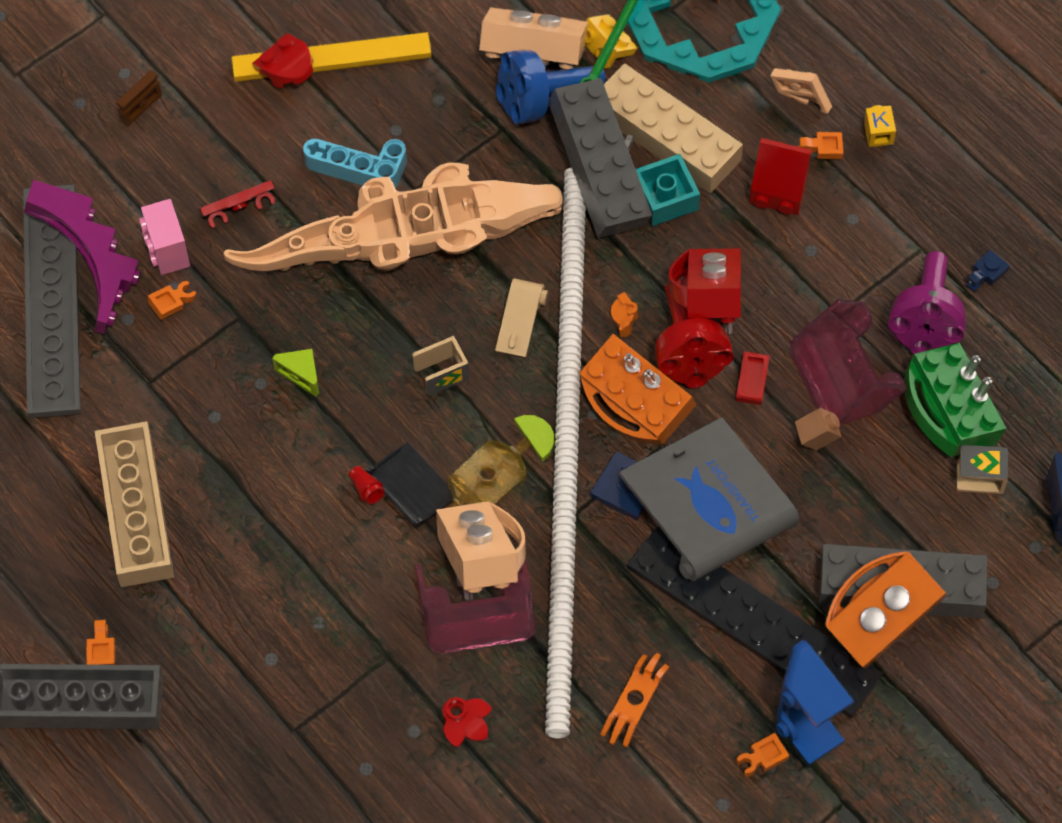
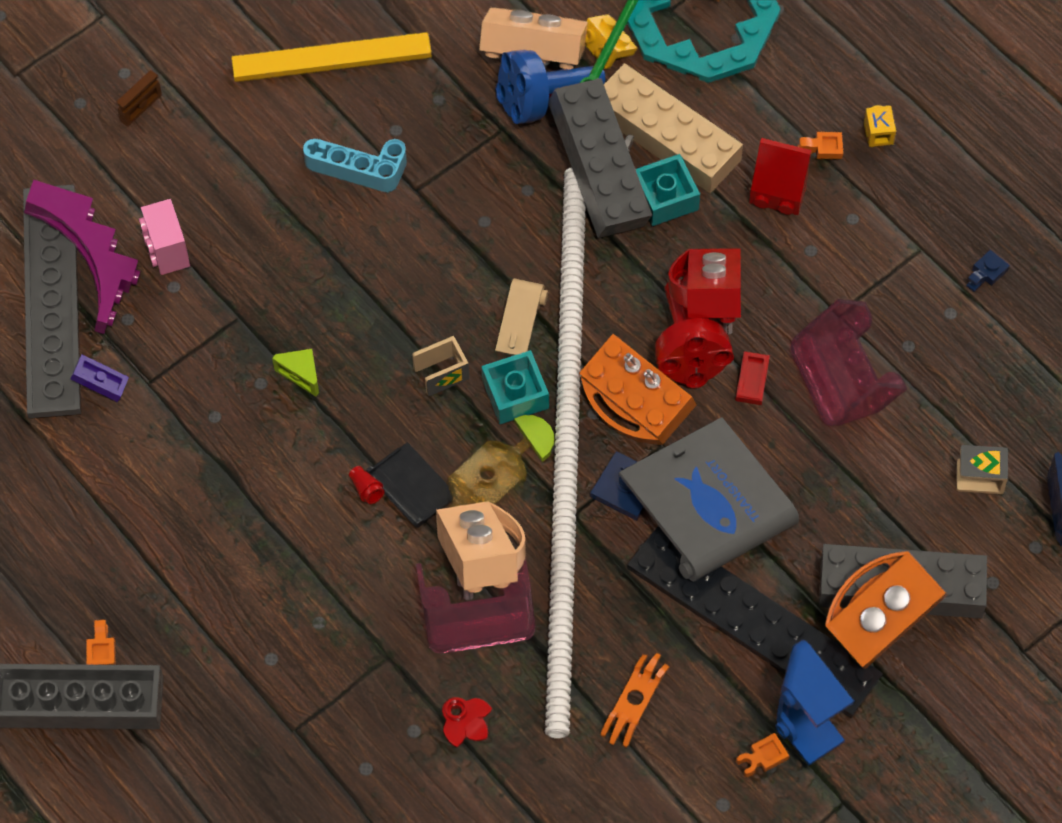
tan brick [95,421,174,587] -> none
orange plate [147,281,196,320] -> none
red plate [198,180,275,228] -> none
light nougat animal [224,162,563,271] -> none
red slope [252,33,314,88] -> none
orange piece [611,292,639,337] -> none
light nougat wing [770,68,832,114] -> none
medium nougat brick [795,408,842,450] -> none
magenta piece [888,251,966,354] -> none
green piece [903,343,1006,457] -> none
none -> dark purple plate [70,354,129,402]
none -> teal brick [481,350,549,424]

